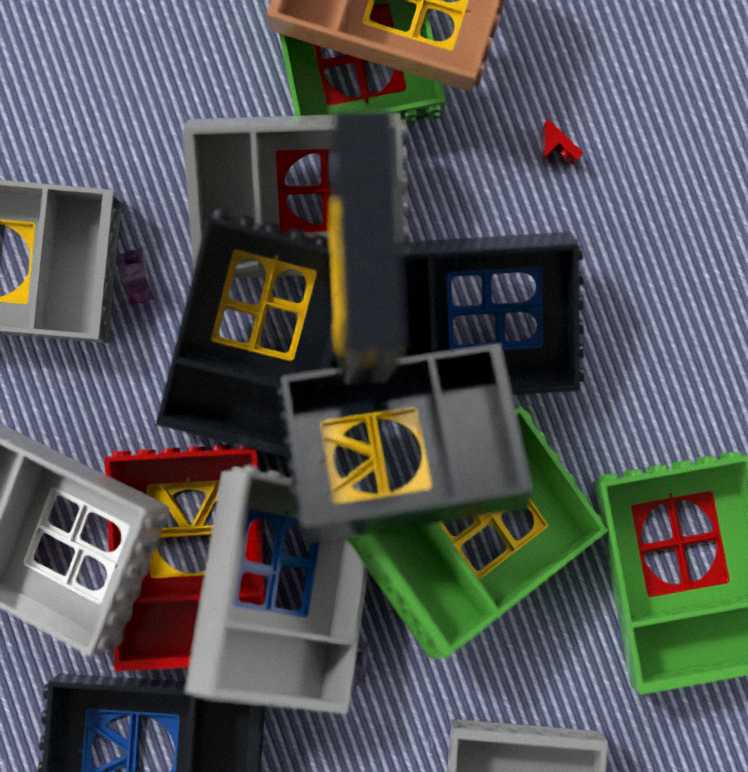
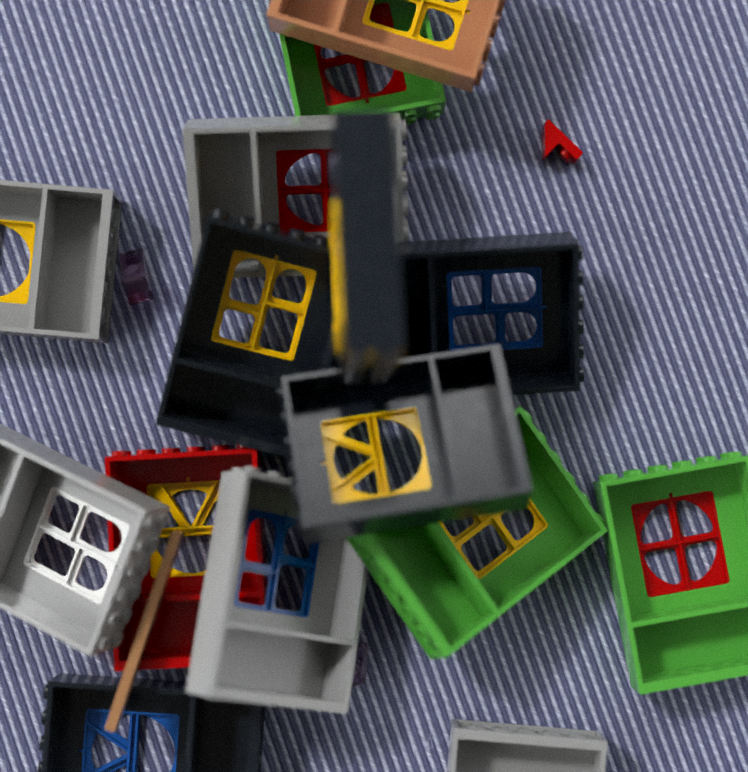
none -> medium nougat tile [105,530,185,733]

